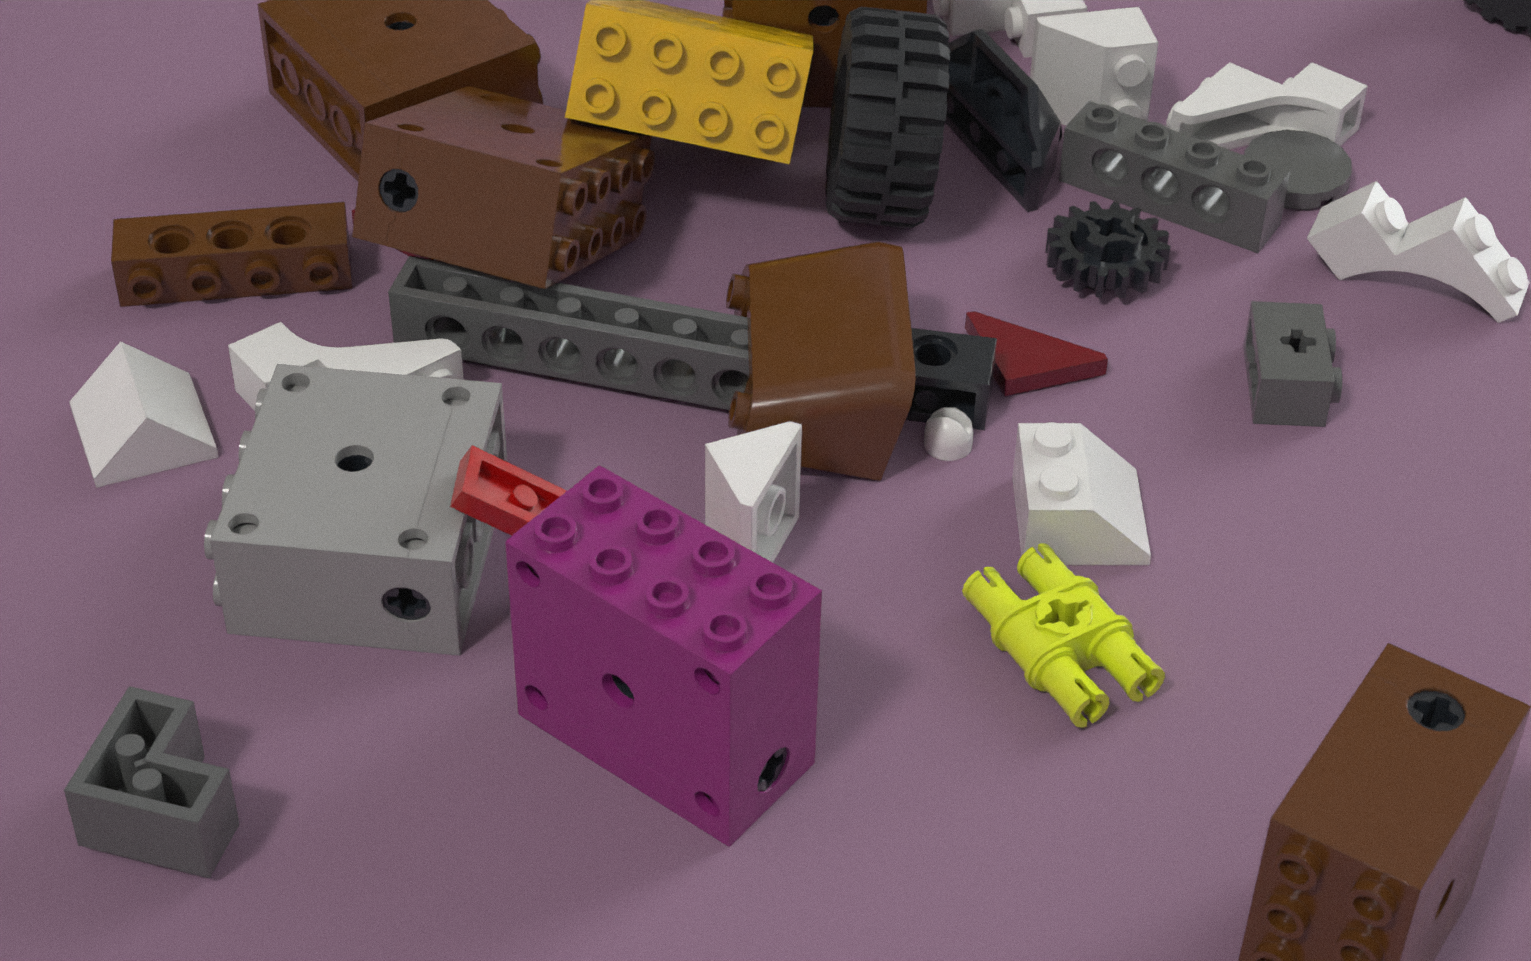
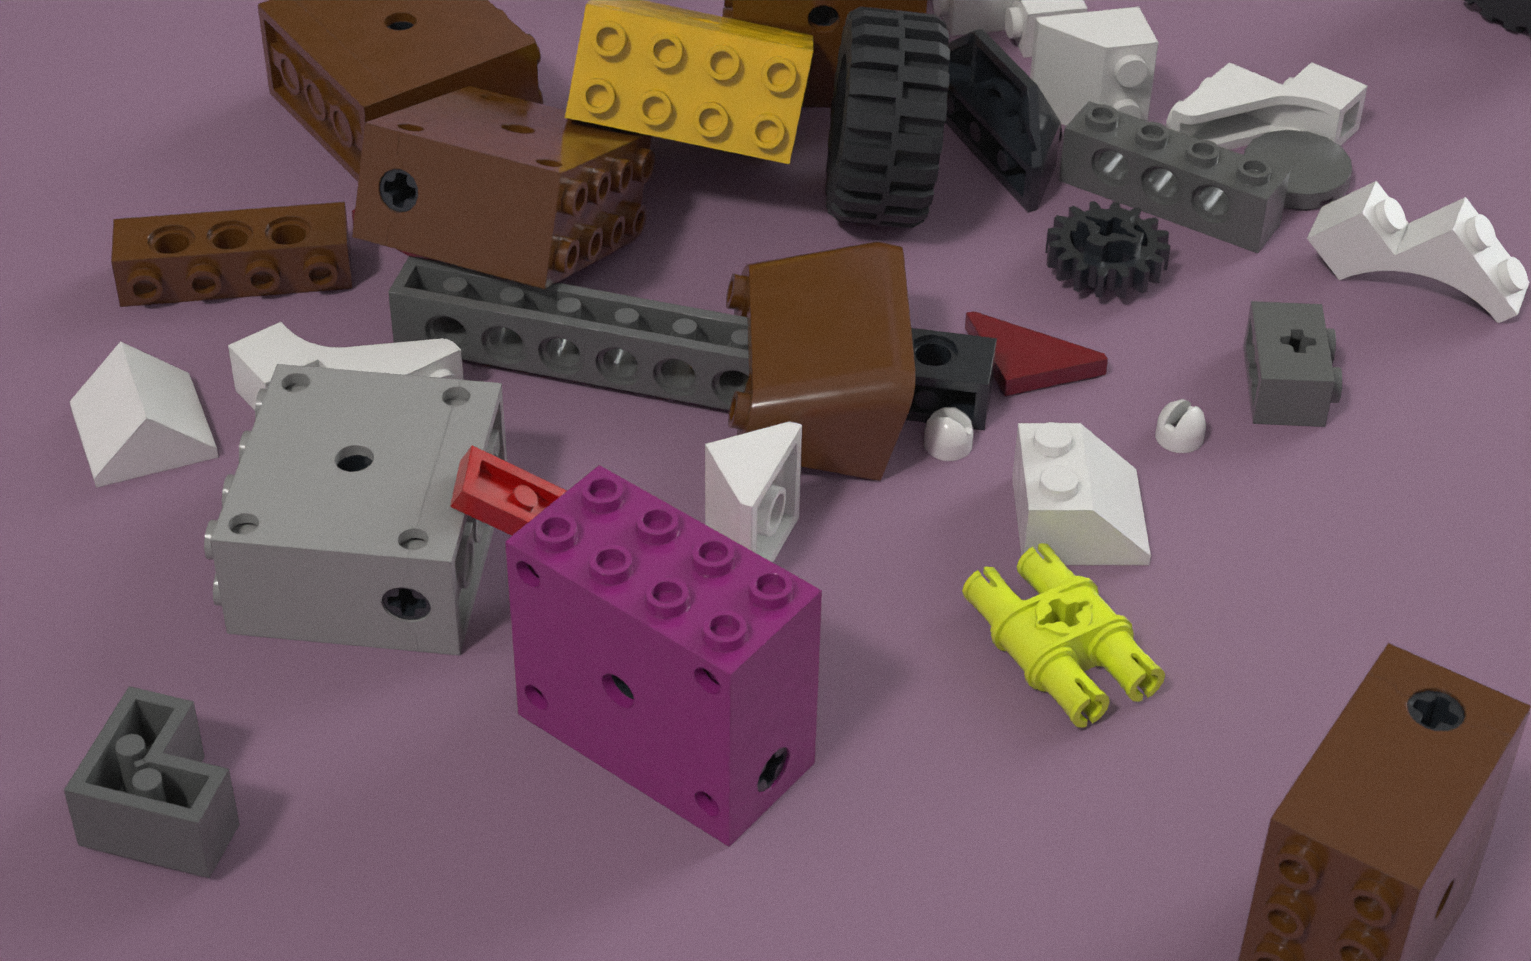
none -> white hinge [1155,399,1206,453]

